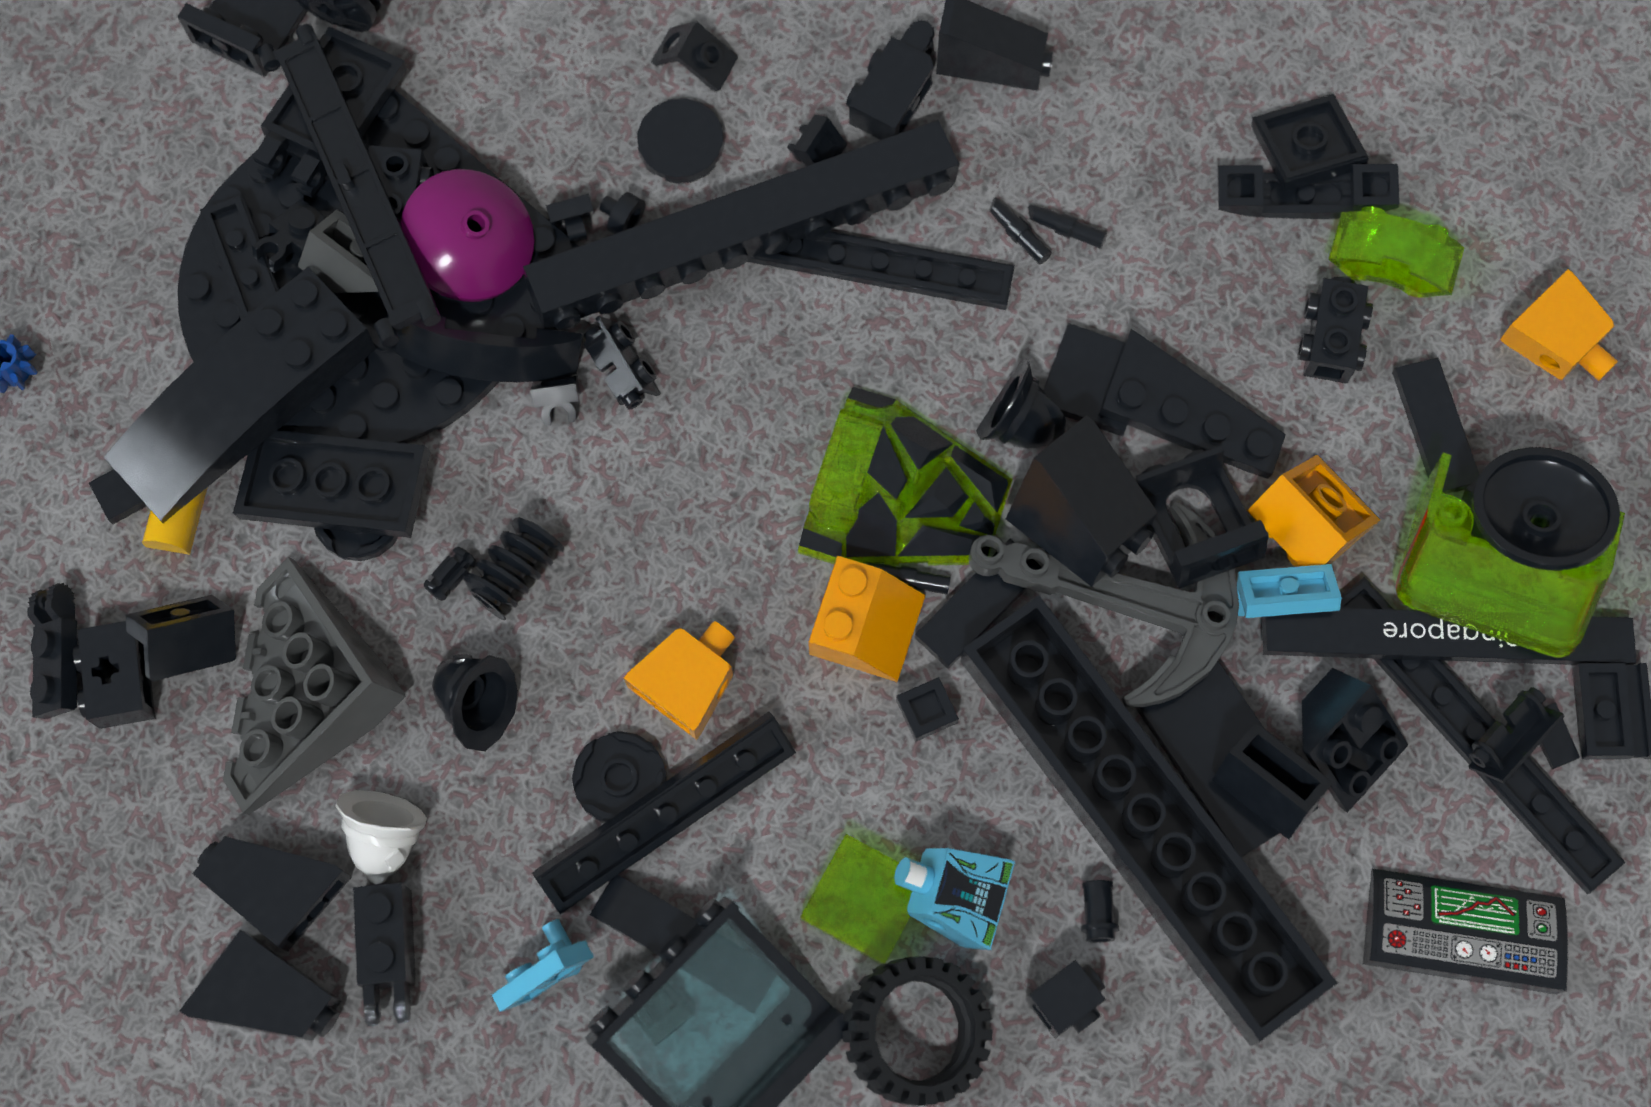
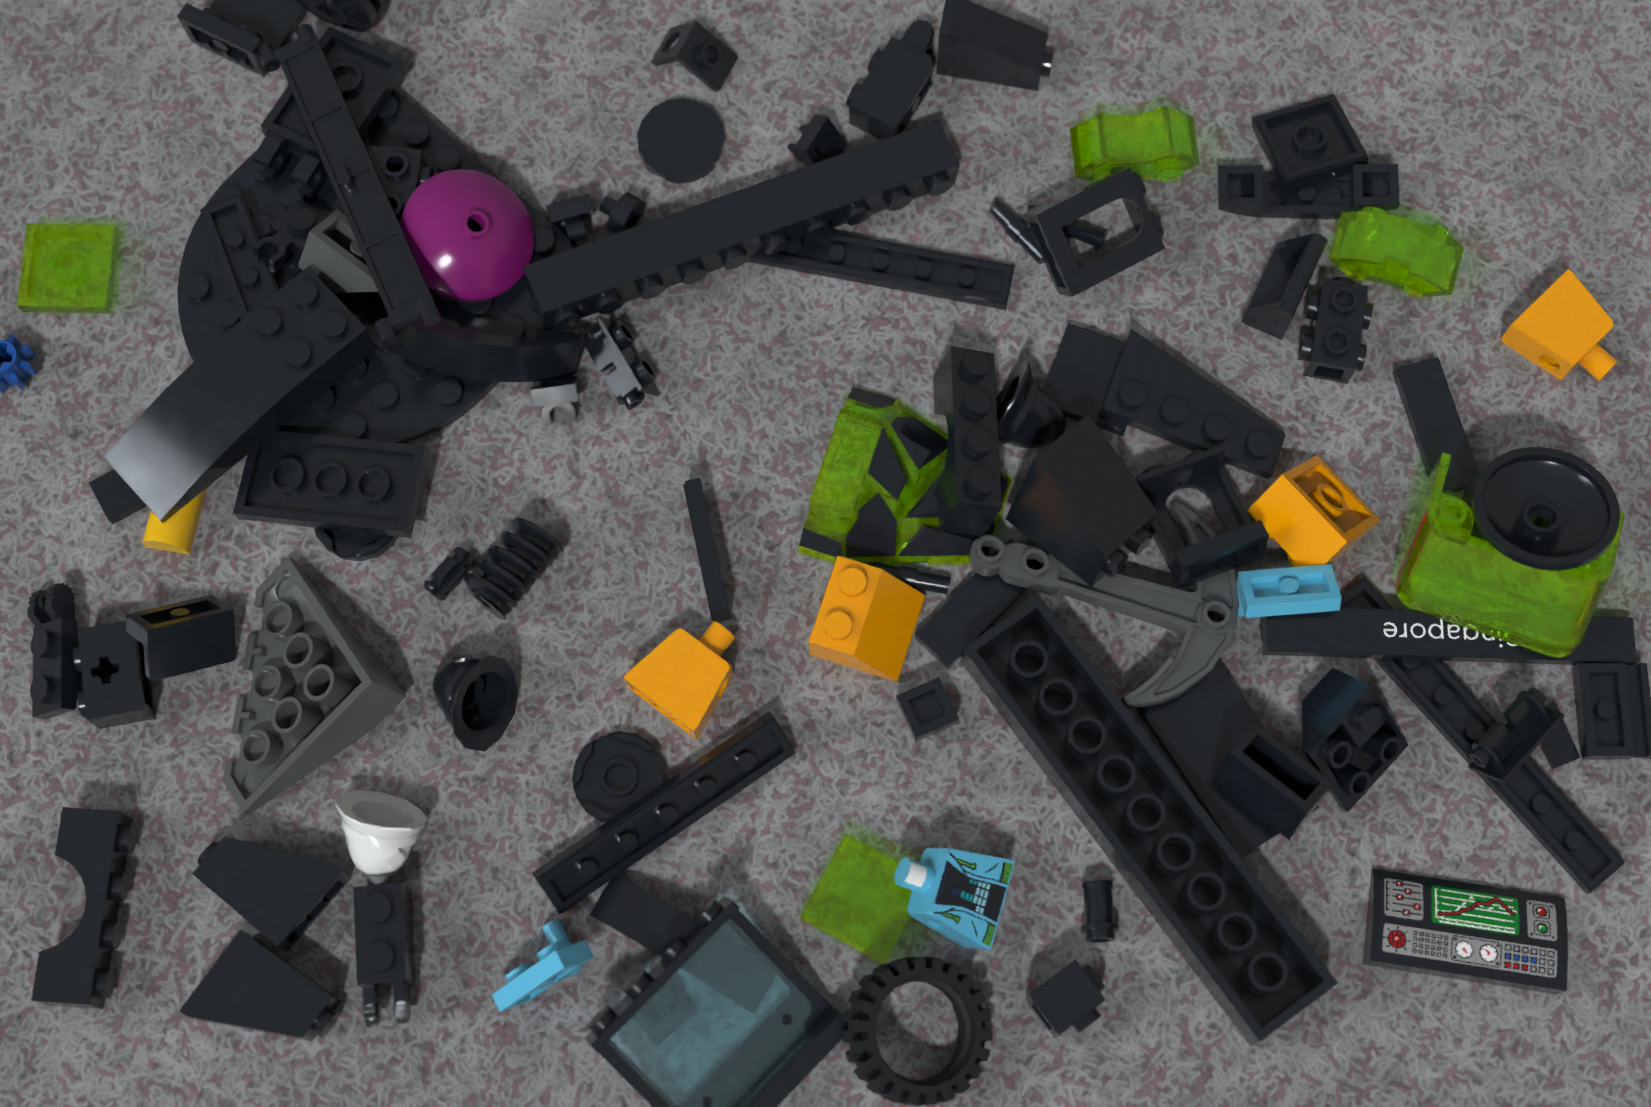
none -> clear neon green plate [17,223,120,313]
none -> black arch [31,807,137,1009]
none -> black tile [683,478,730,622]
none -> black arch [933,346,1002,536]
none -> black panel [1023,167,1165,297]
none -> clear neon green brick [1070,106,1200,182]
none -> black tile [1241,233,1328,340]

